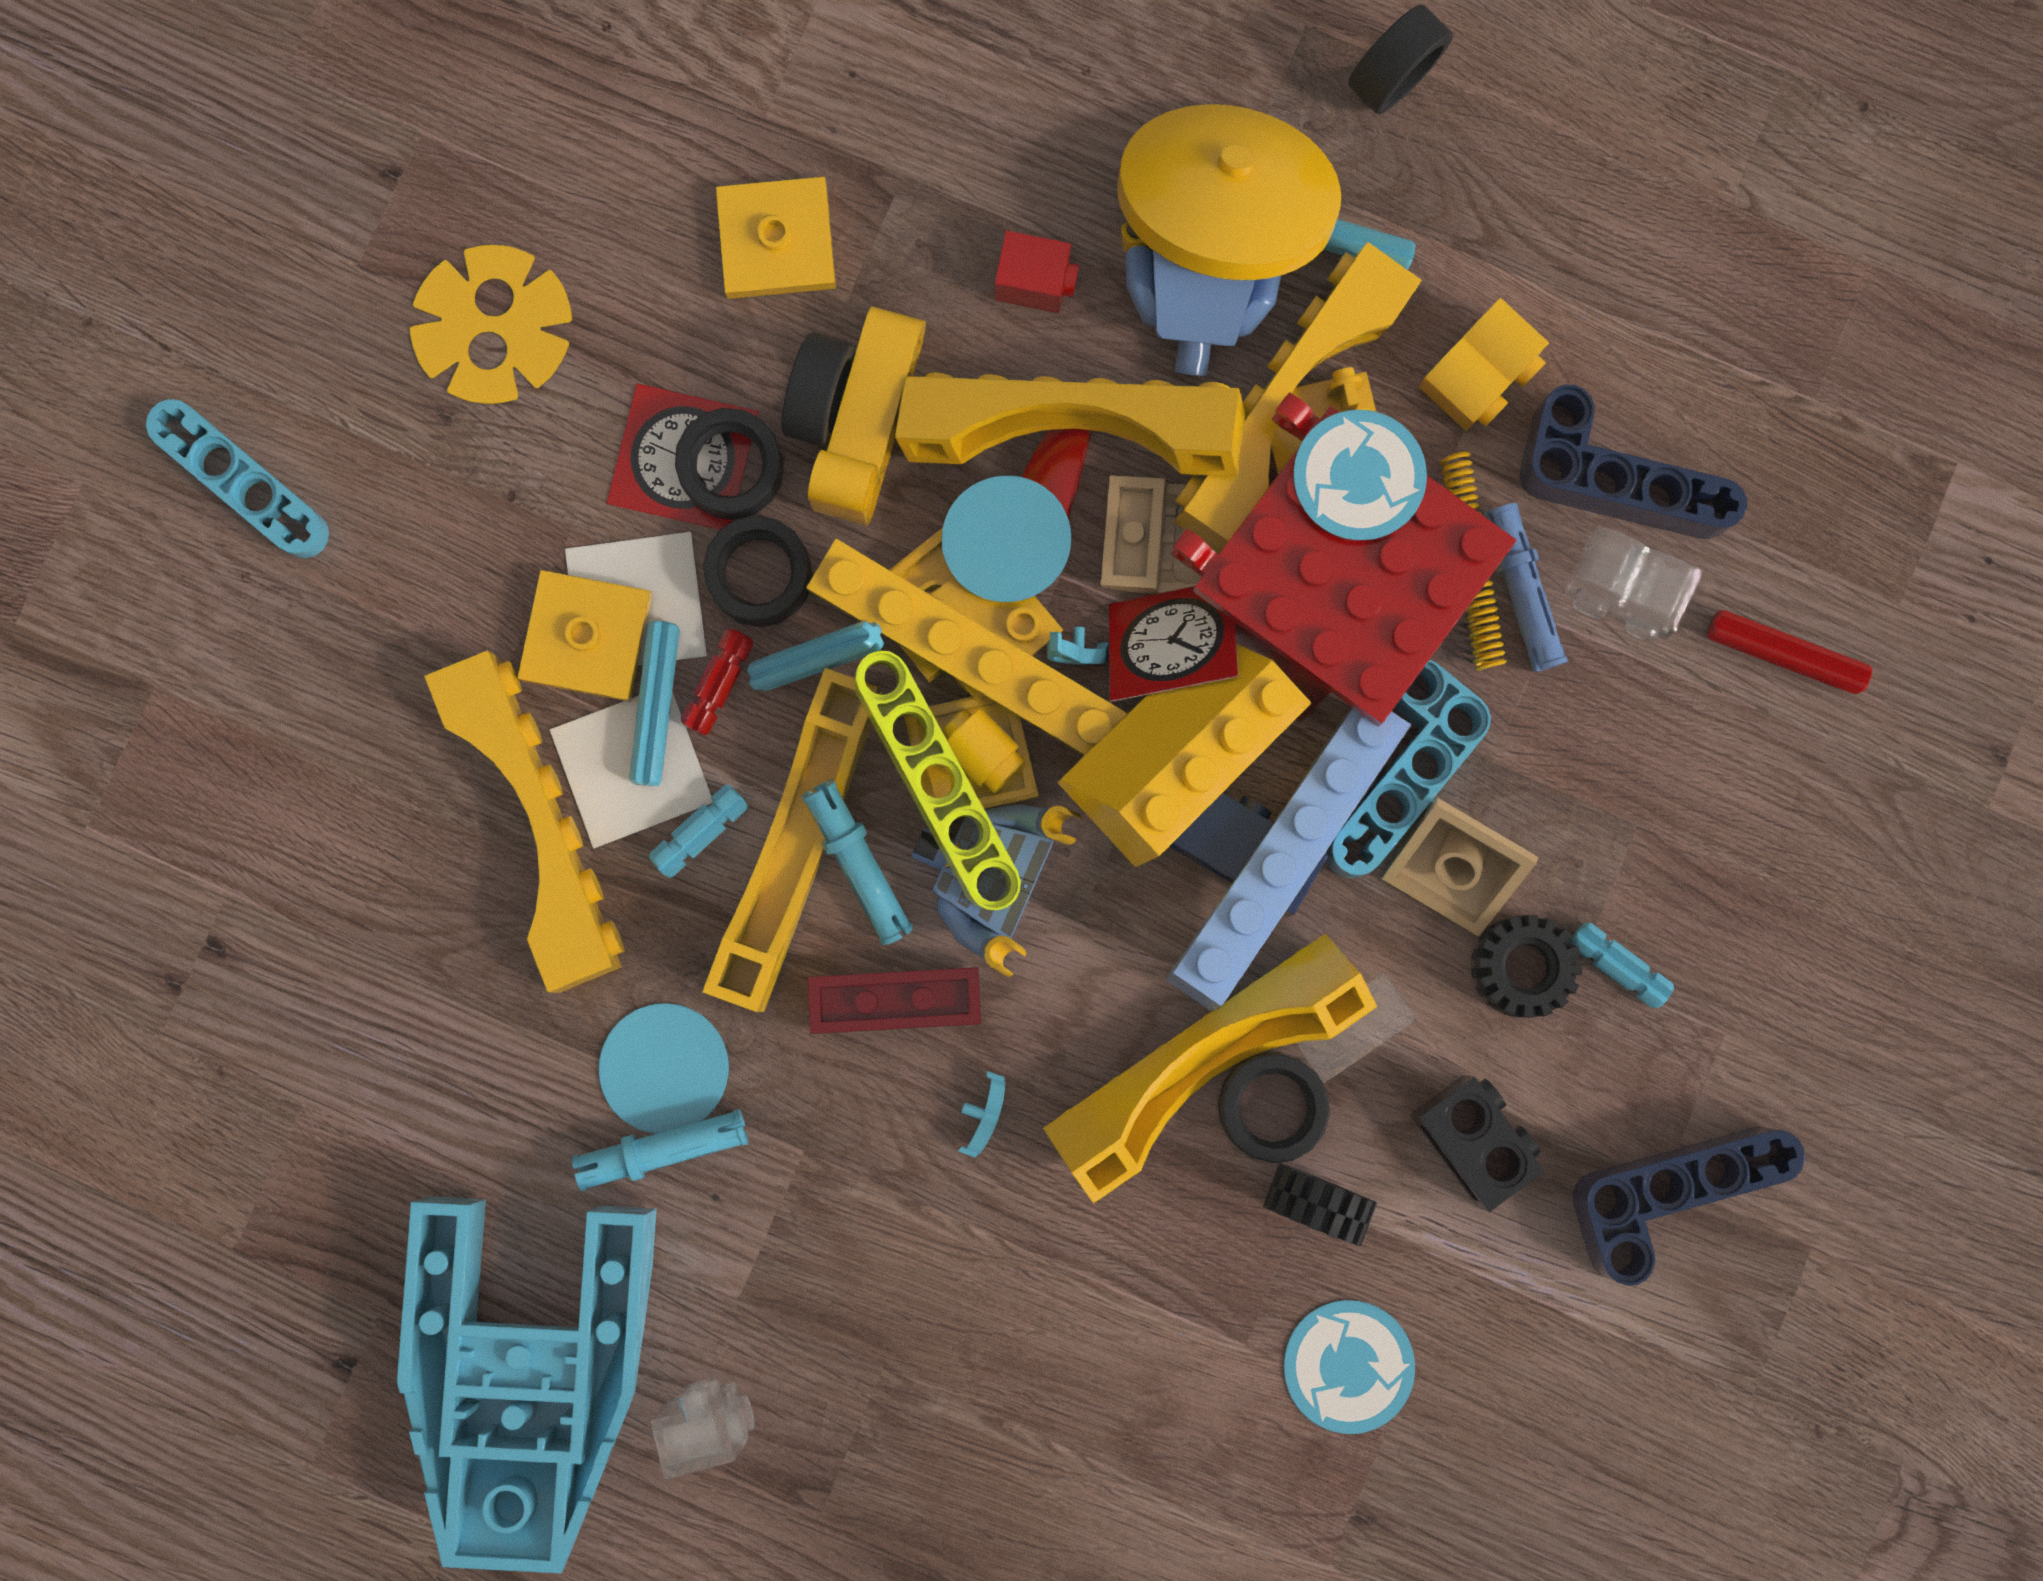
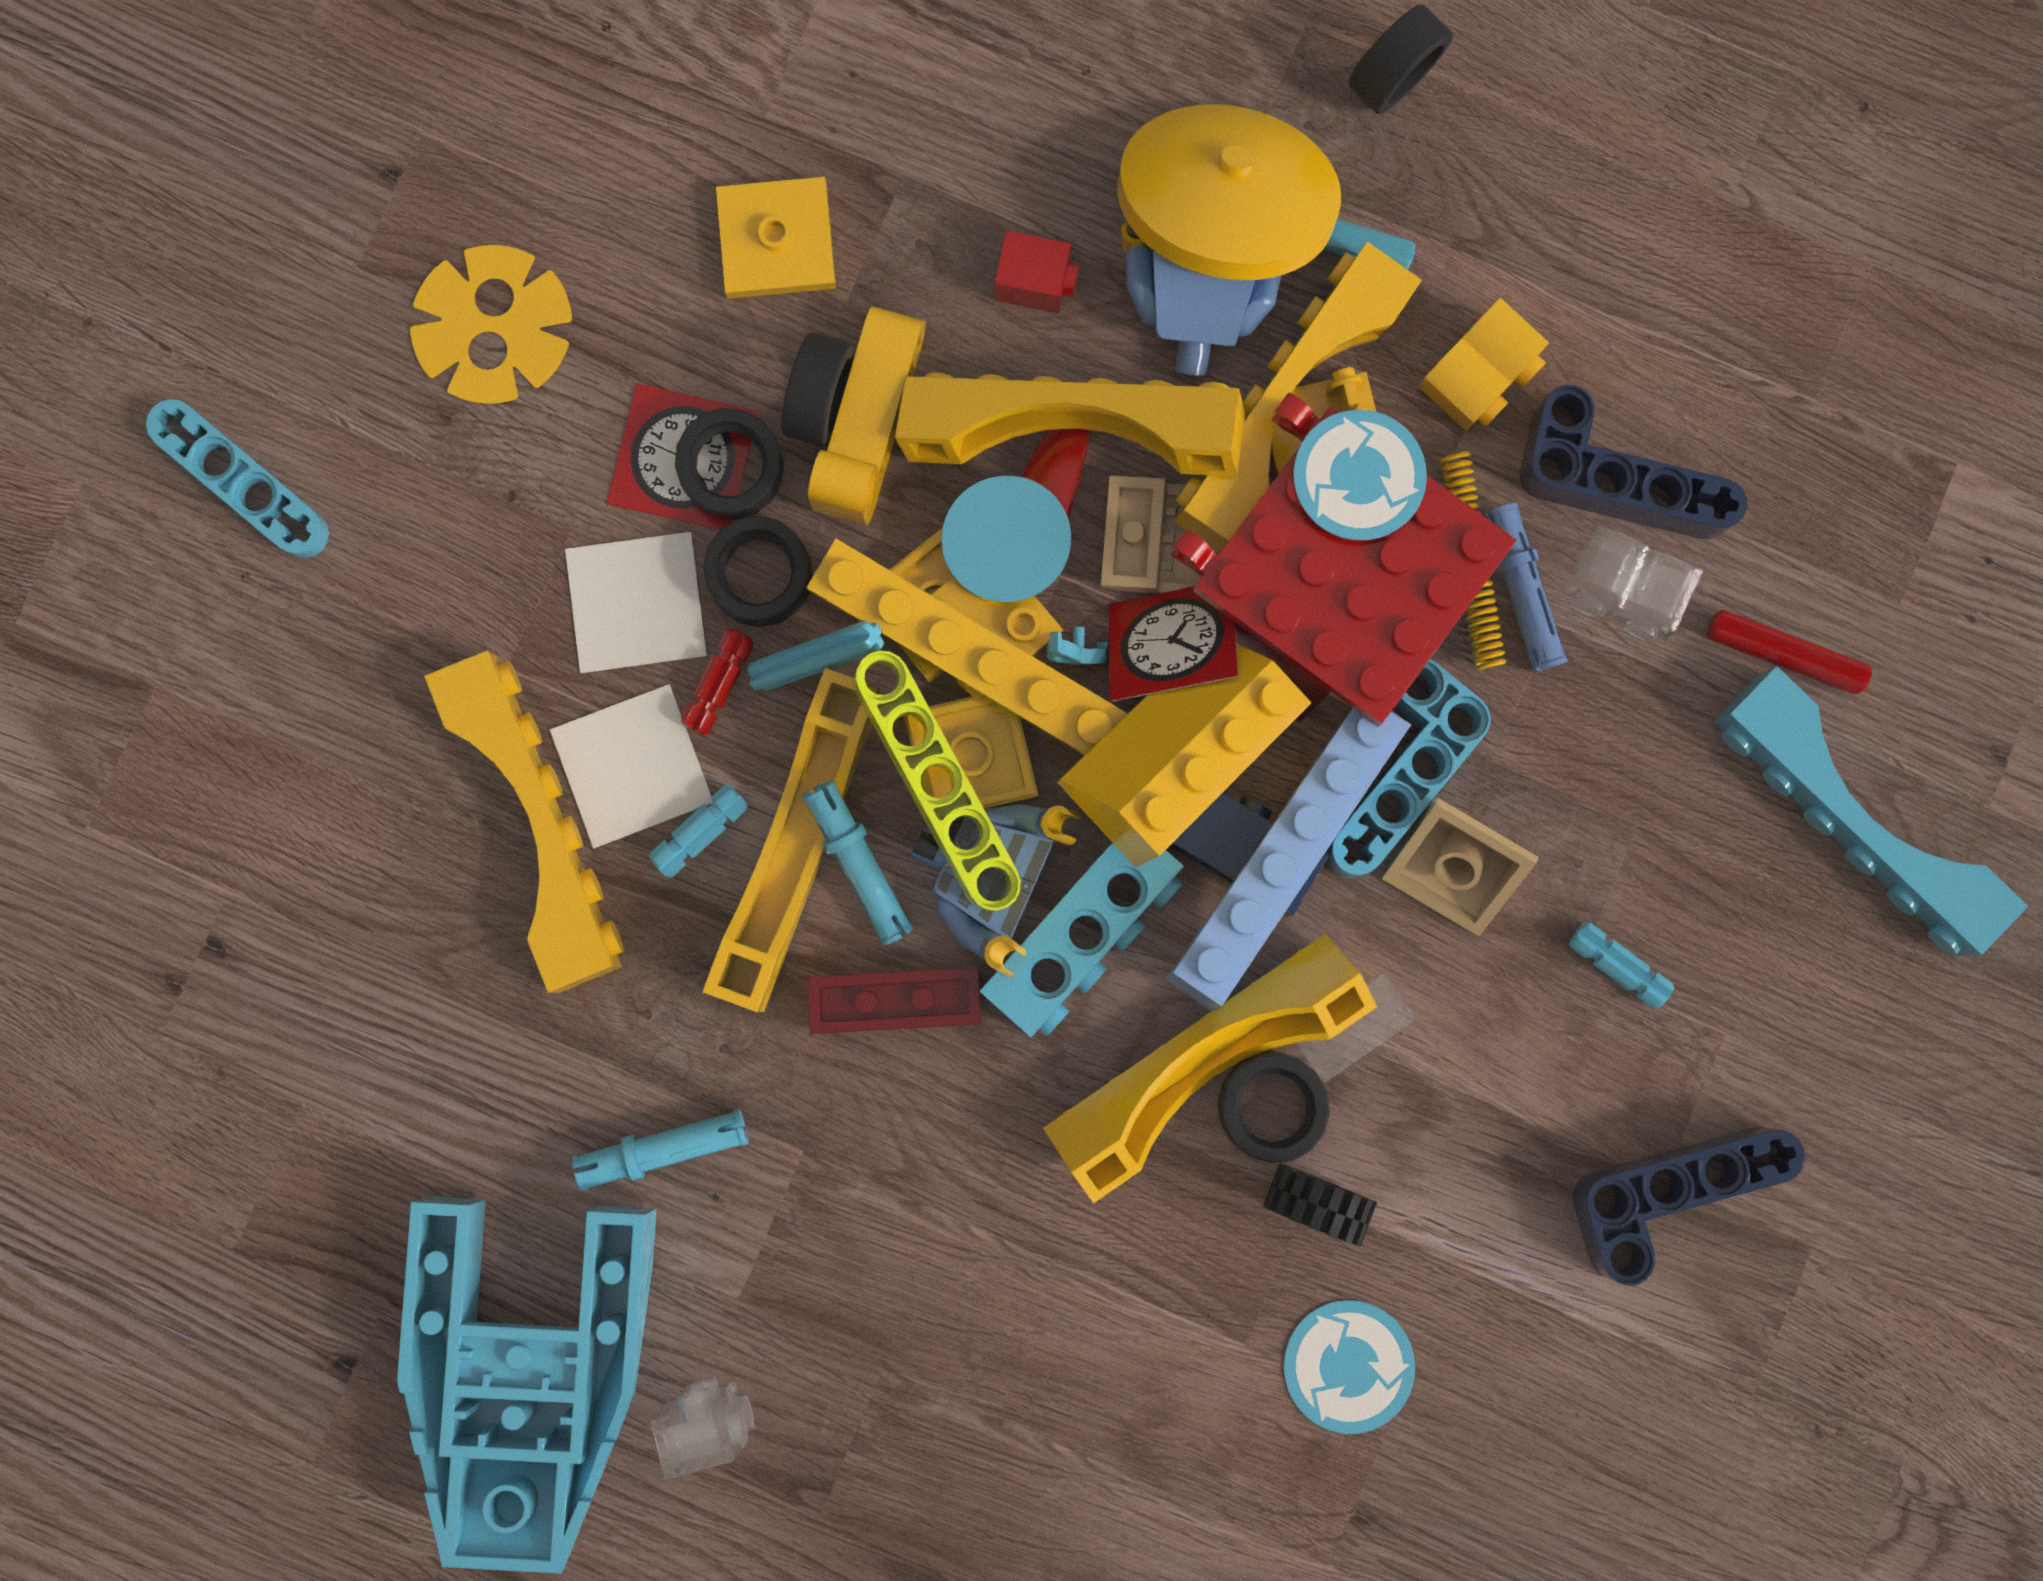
yellow plate [517,570,653,702] -> none
medium azure sticker [599,1003,729,1134] -> none
medium azure axle [629,621,680,787] -> none
yellow brick [942,709,1026,793] -> none
medium azure piece [958,1071,1005,1158] -> none
black brick [1410,1075,1544,1212] -> none
black tyre [1471,915,1583,1018] -> none
none -> medium azure brick [980,843,1184,1037]
none -> medium azure arch [1713,666,2028,956]

